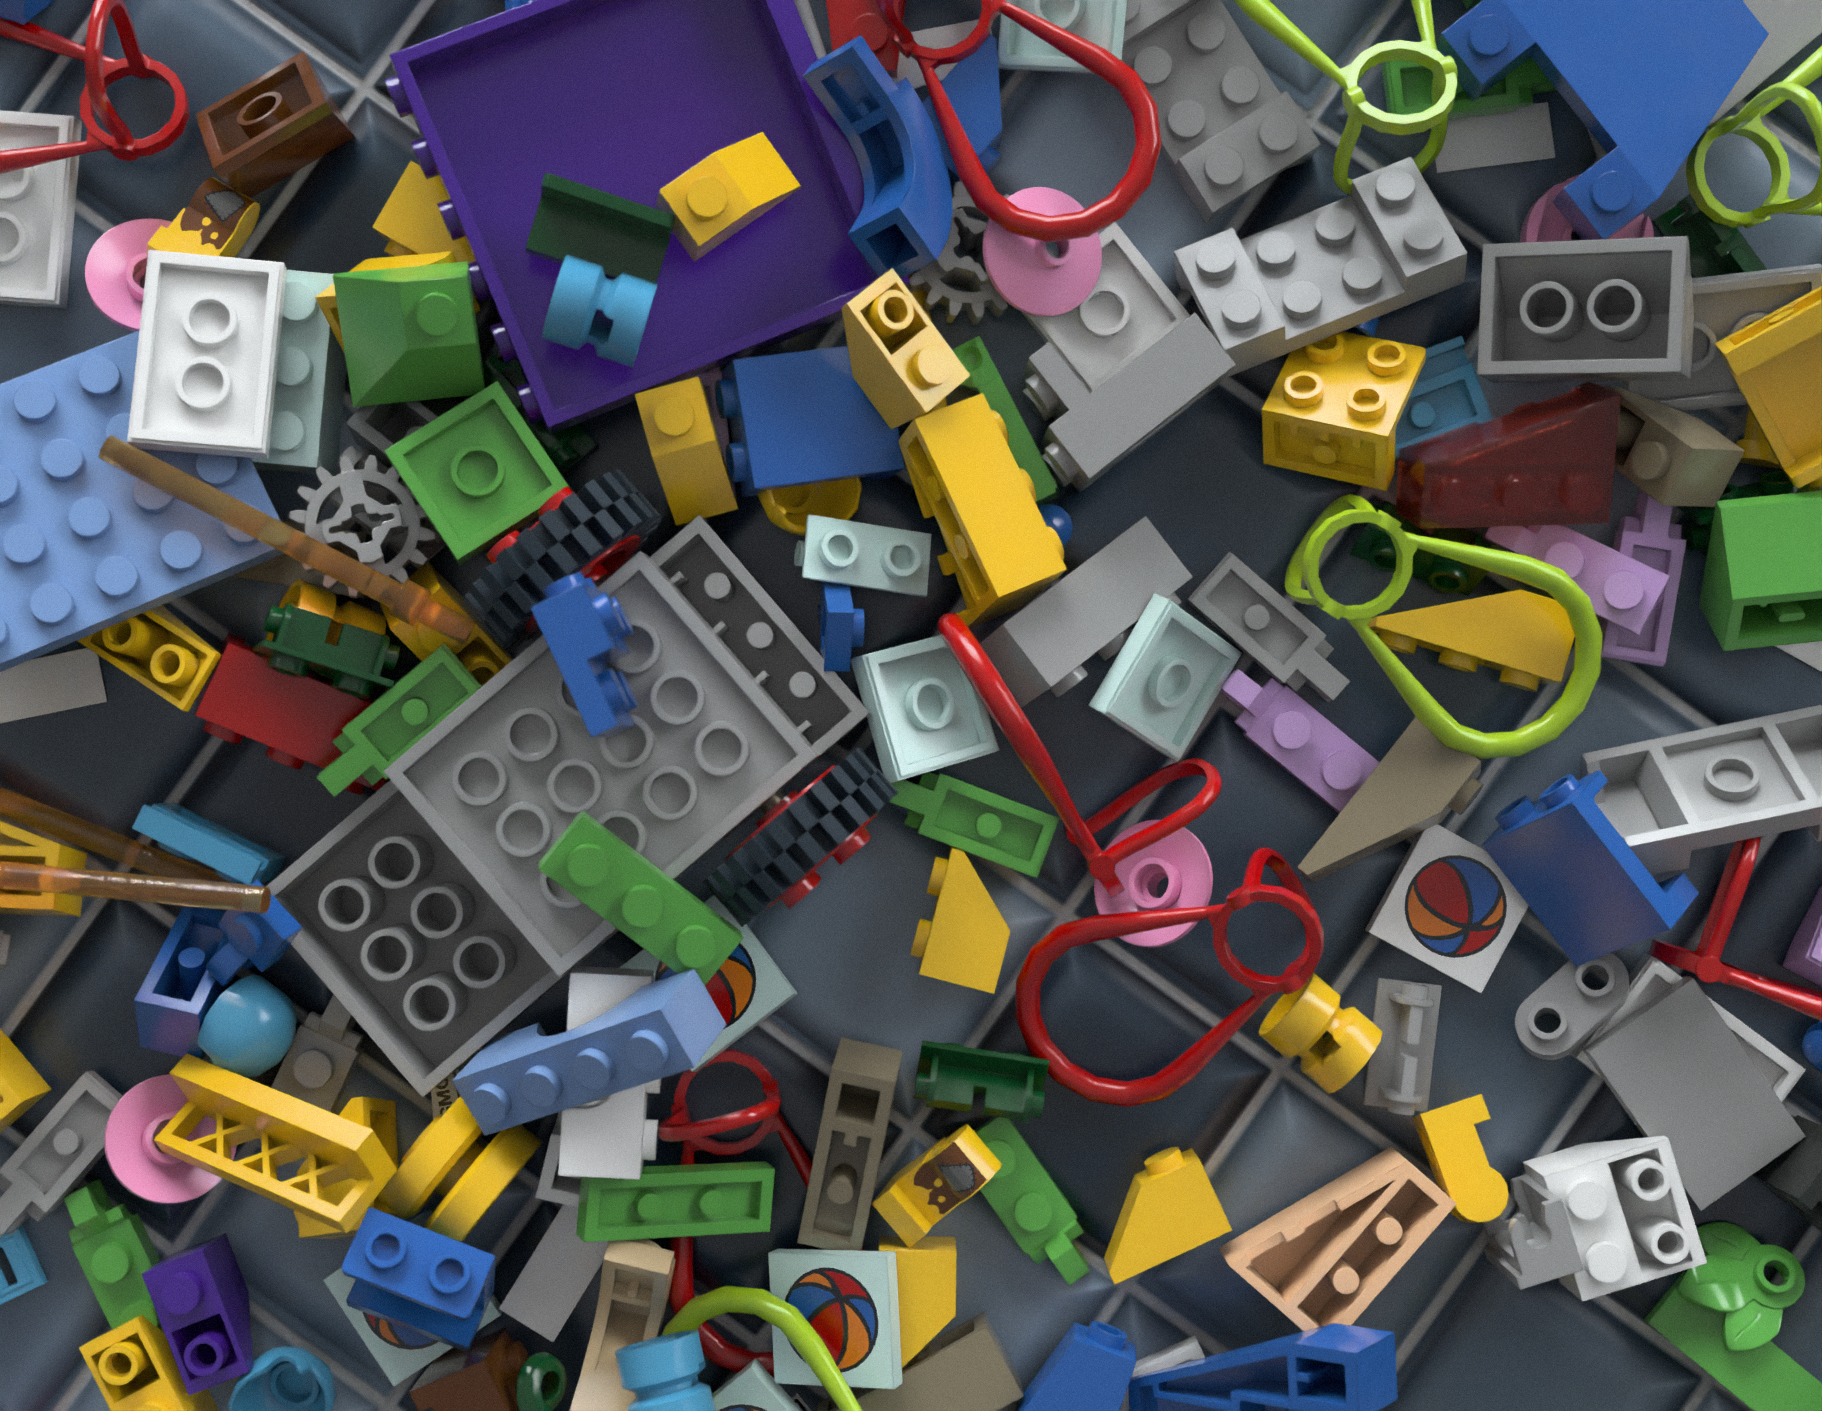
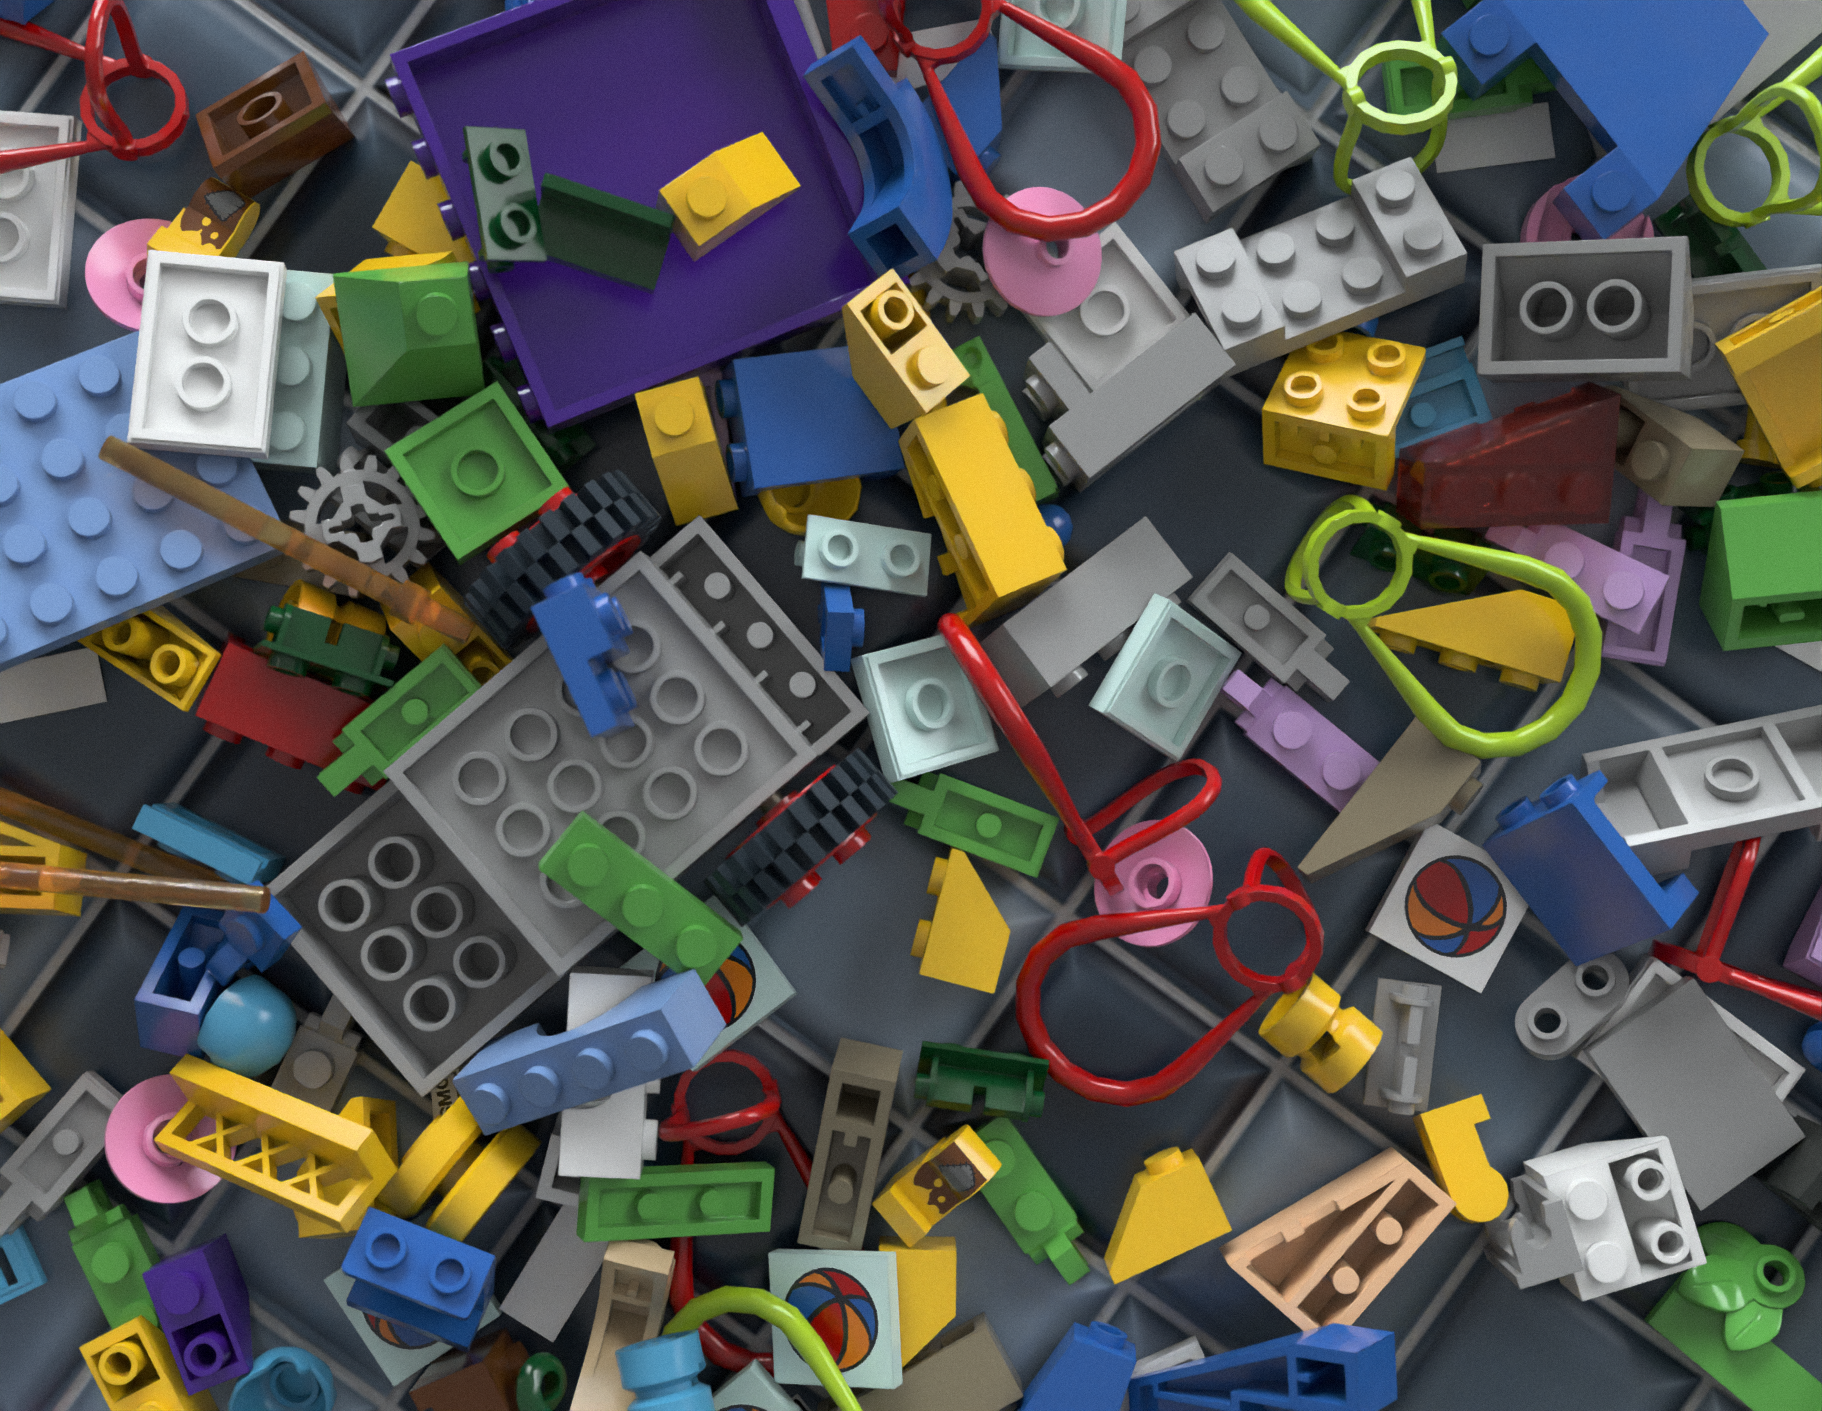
dark azure wheel [542,255,658,368] -> none
none -> hinge [462,126,547,273]

